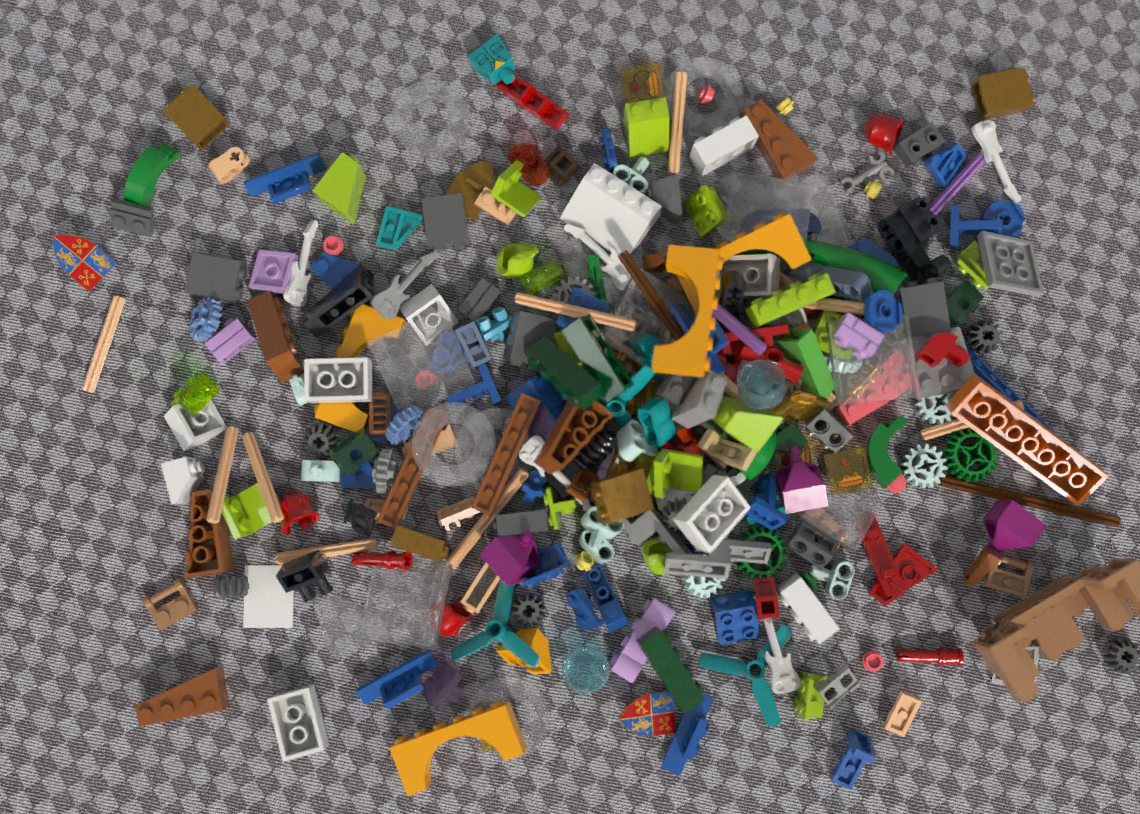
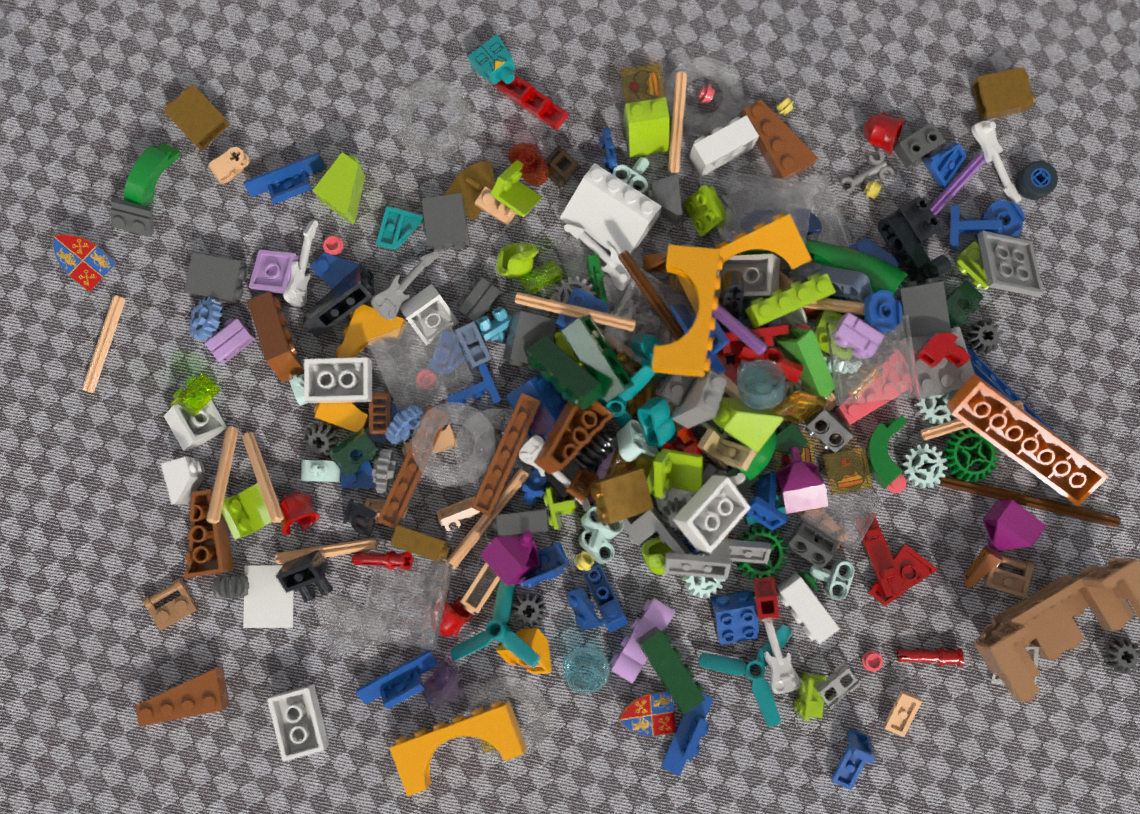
none -> black wheel [1015,161,1058,200]

